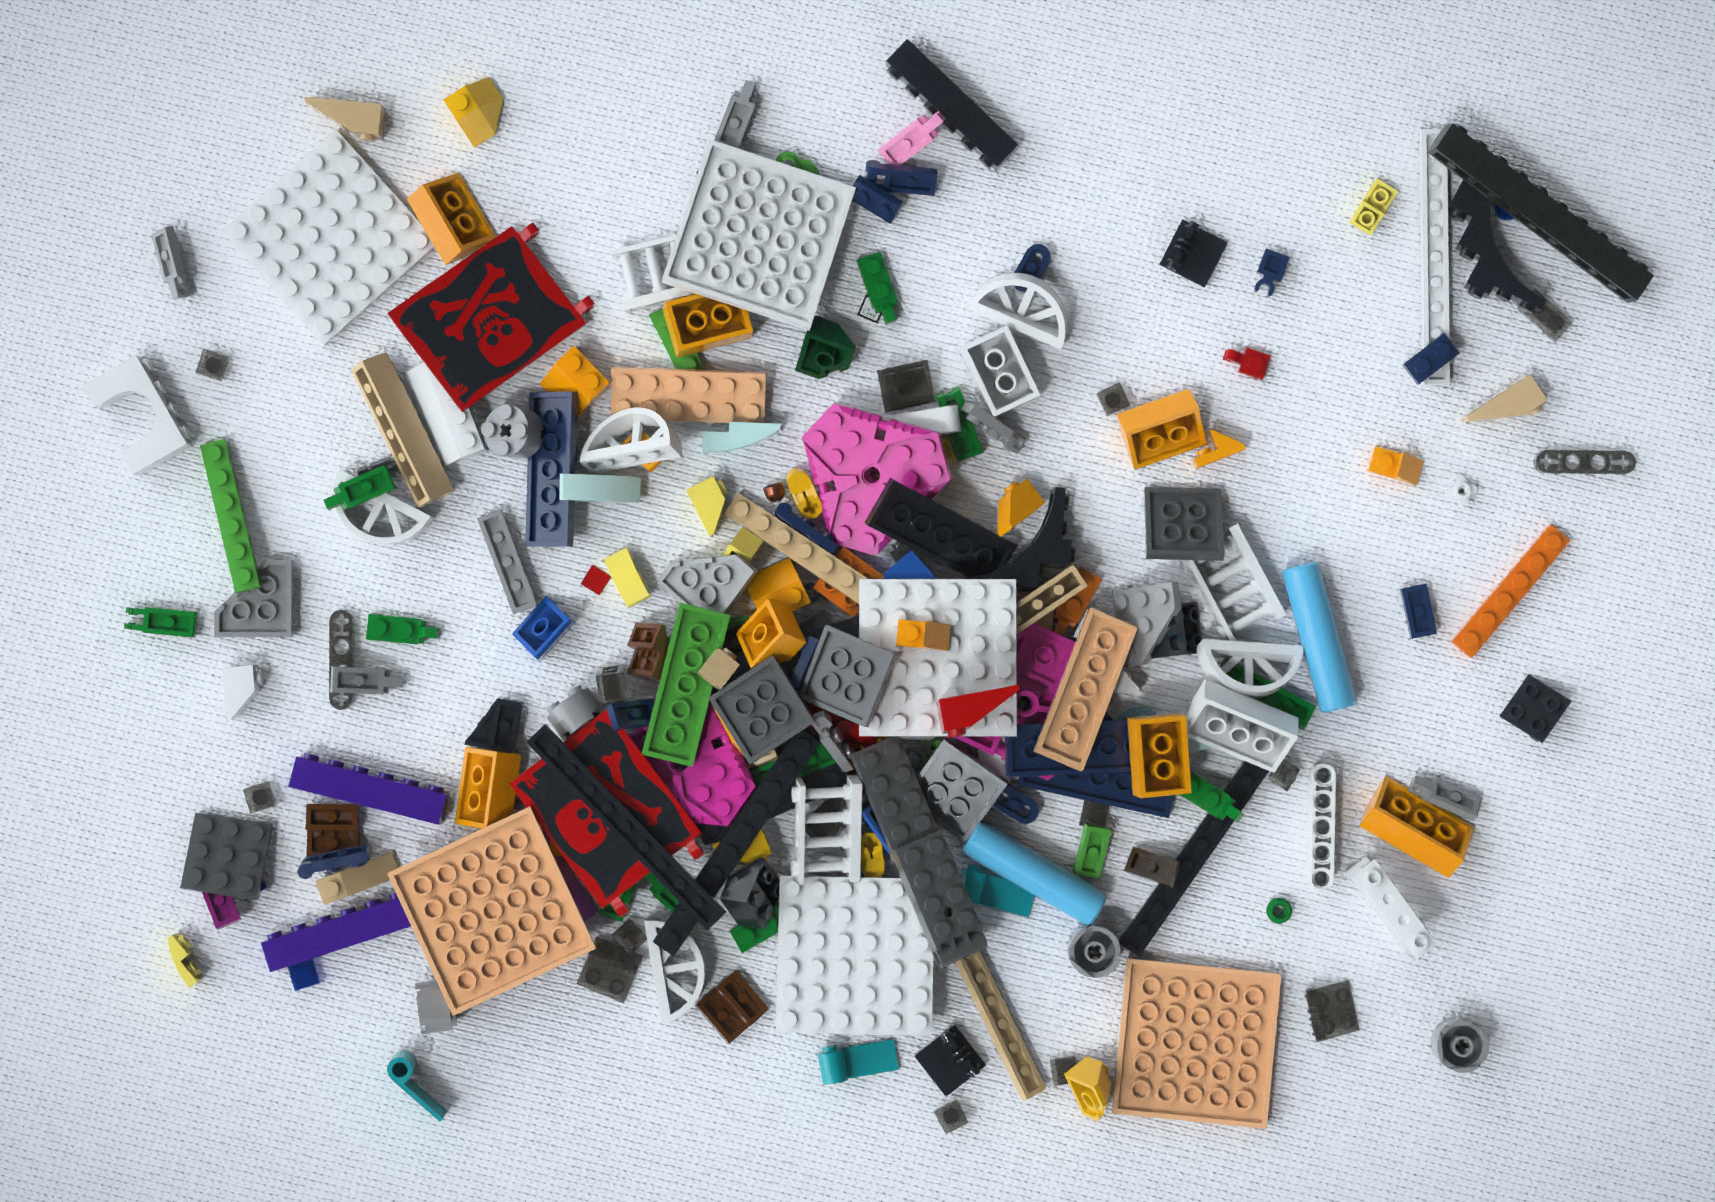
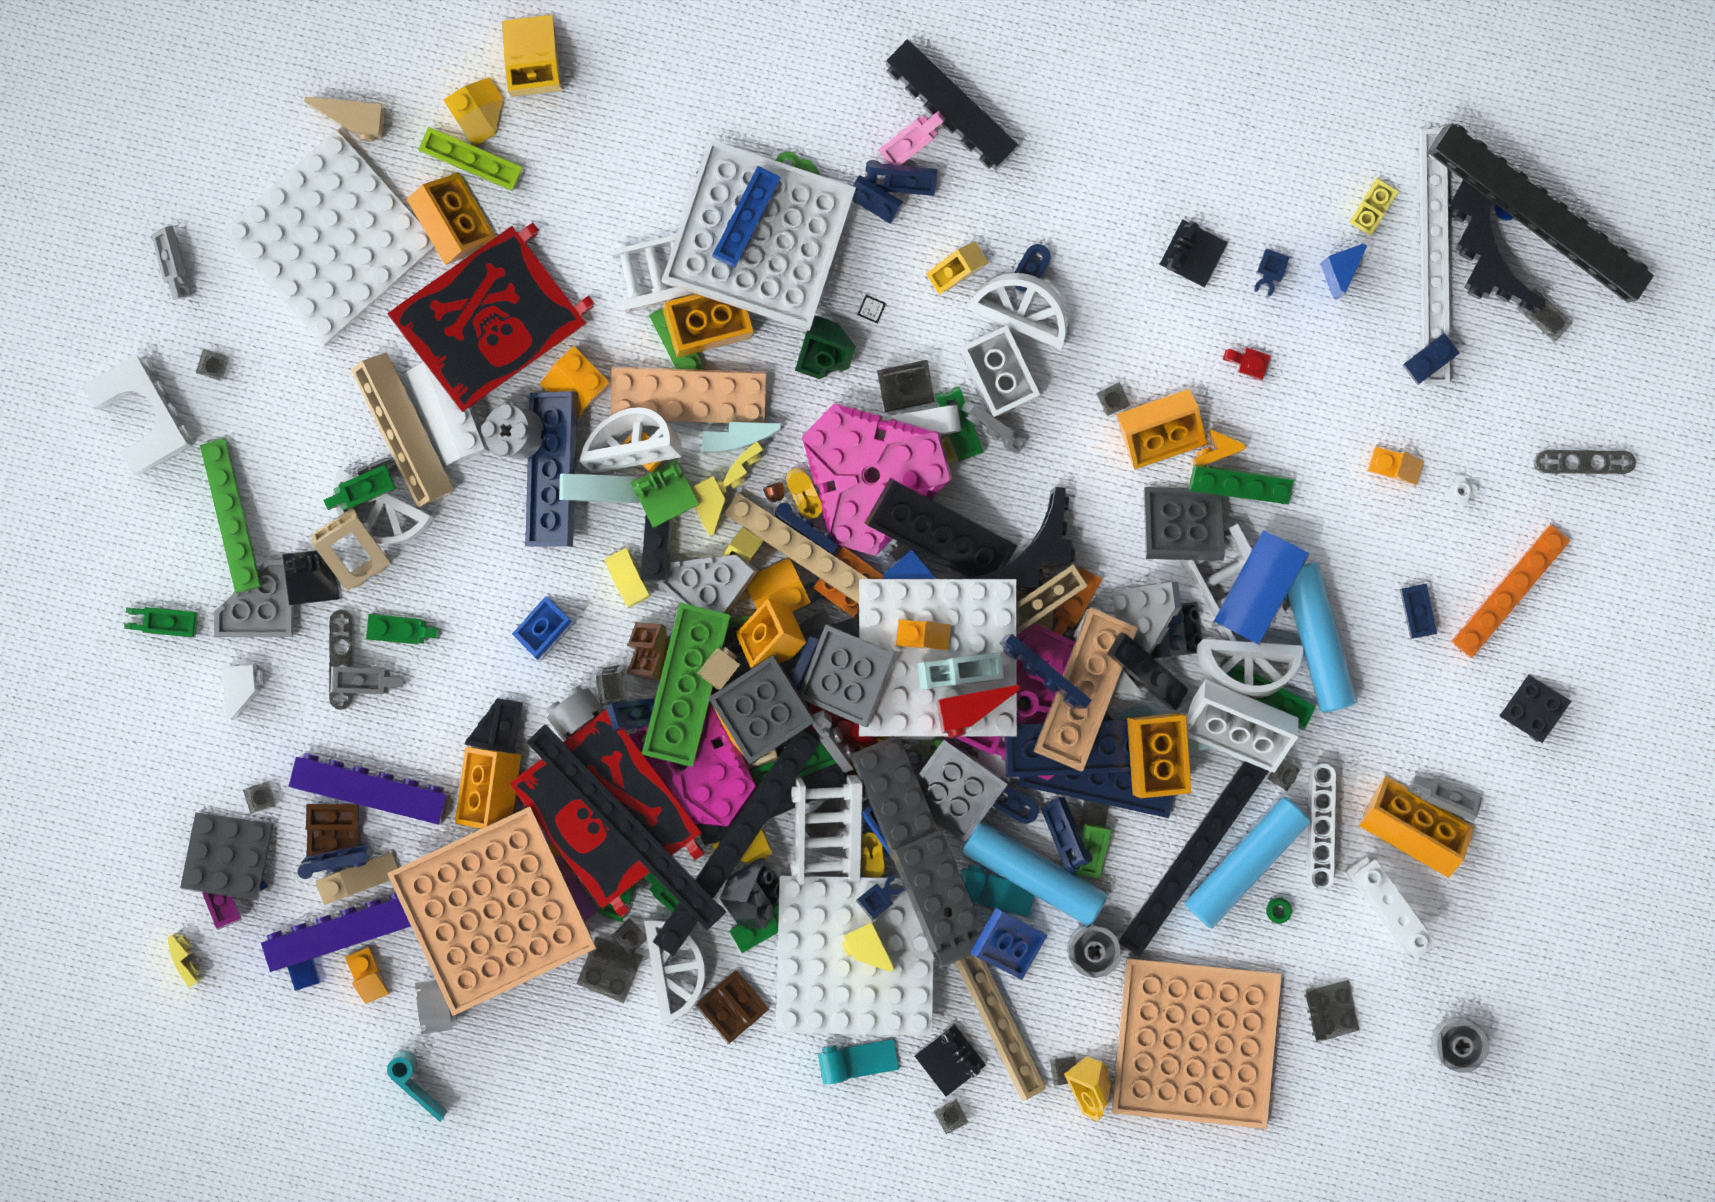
light grey plate [477,509,538,615] -> none
red sticker [580,565,611,596] -> none
light grey hinge [714,80,757,149] -> none
green hinge [856,252,898,325] -> none
light orange slope [997,479,1045,537] -> none
dark brown plate [1124,847,1182,888] -> none
green hinge [1179,771,1244,823] -> none
tan slope [1462,374,1547,423] -> none
none -> black hinge [282,550,339,605]
none -> tan panel [310,508,391,591]
none -> light orange slope [345,946,390,1004]
none -> lime plate [418,127,523,192]
none -> yellow slope [502,15,562,97]
none -> bright green hinge [631,459,699,528]
none -> black plate [640,515,673,582]
none -> blue plate [712,166,781,268]
none -> light yellow slope [723,442,764,489]
none -> light yellow slope [841,922,895,972]
none -> dark blue plate [856,876,904,921]
none -> light aqua slope [917,653,1005,690]
none -> yellow slope [926,241,989,295]
none -> blue plate [970,908,1048,980]
none -> dark blue plate [999,634,1092,710]
none -> dark blue plate [1041,797,1093,874]
none -> black plate [1107,632,1189,711]
none -> medium azure cylinder [1185,797,1311,928]
none -> green plate [1189,464,1294,505]
none -> blue slope [1214,530,1309,646]
none -> blue slope [1320,244,1367,299]

